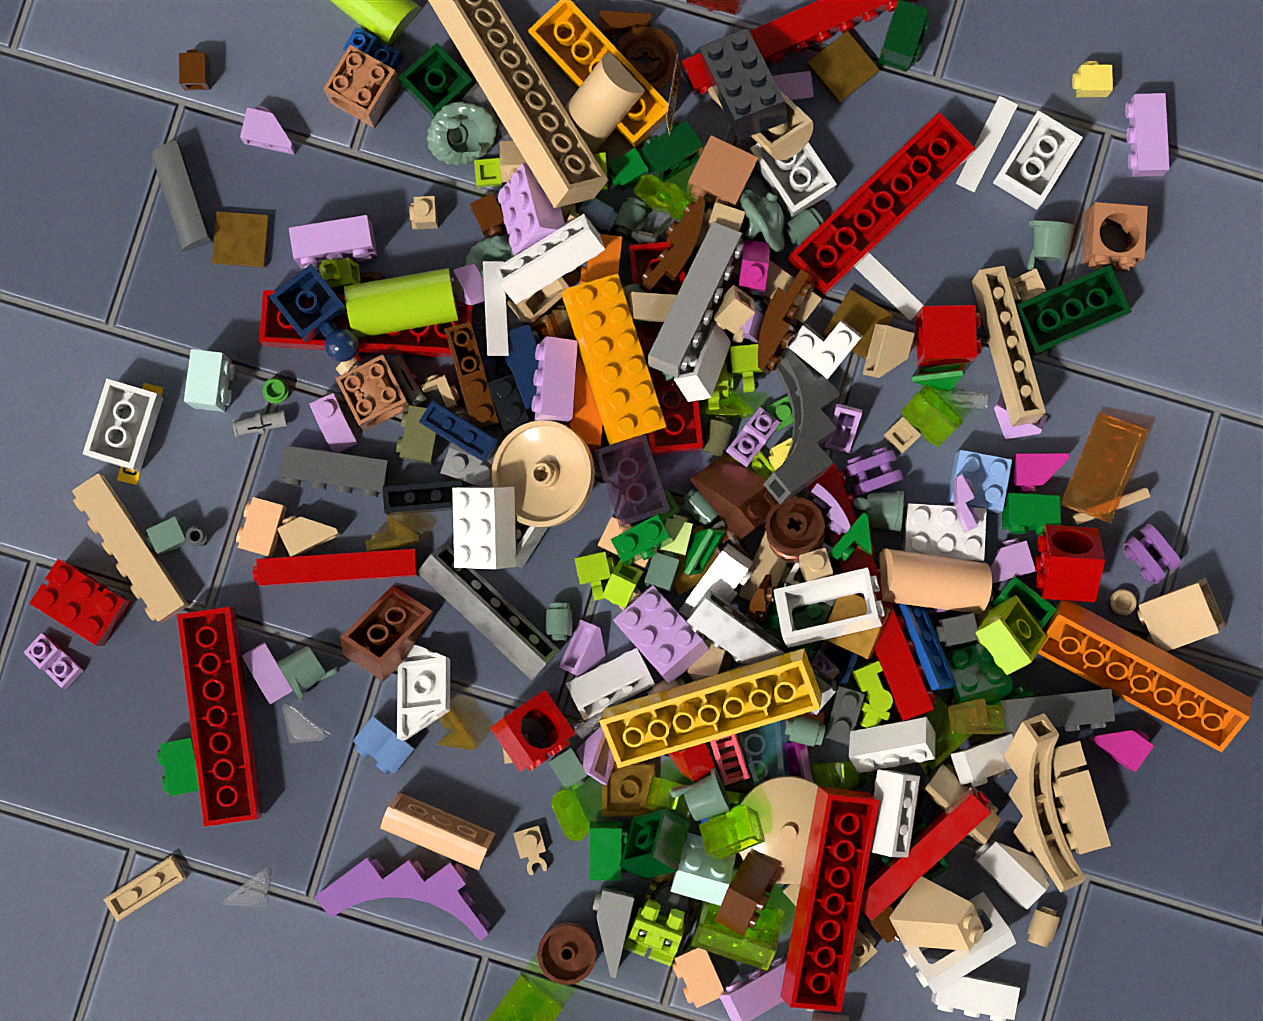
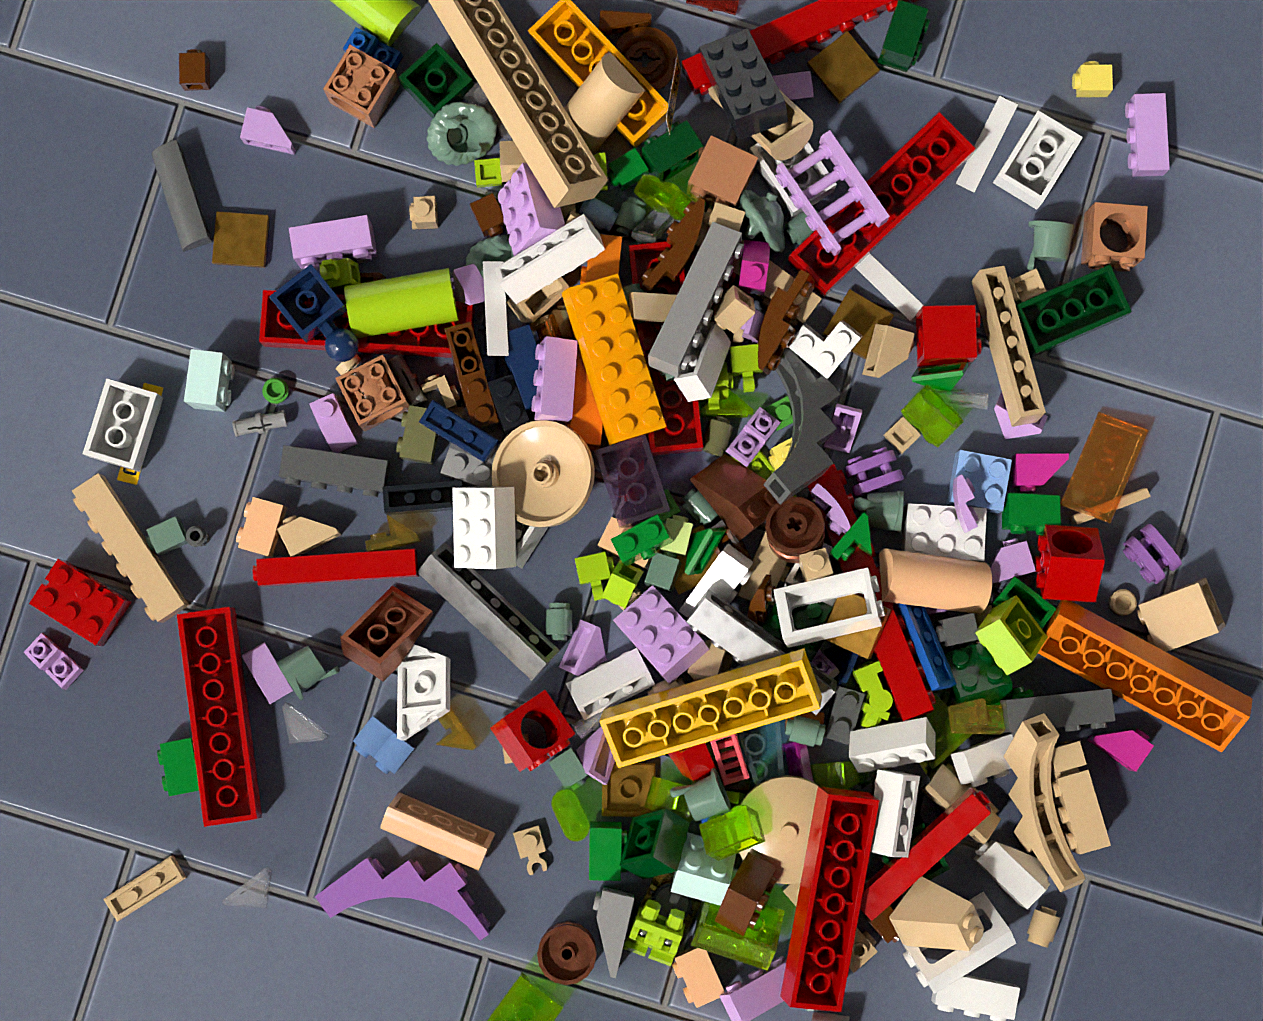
none -> lavender fence [775,130,890,256]

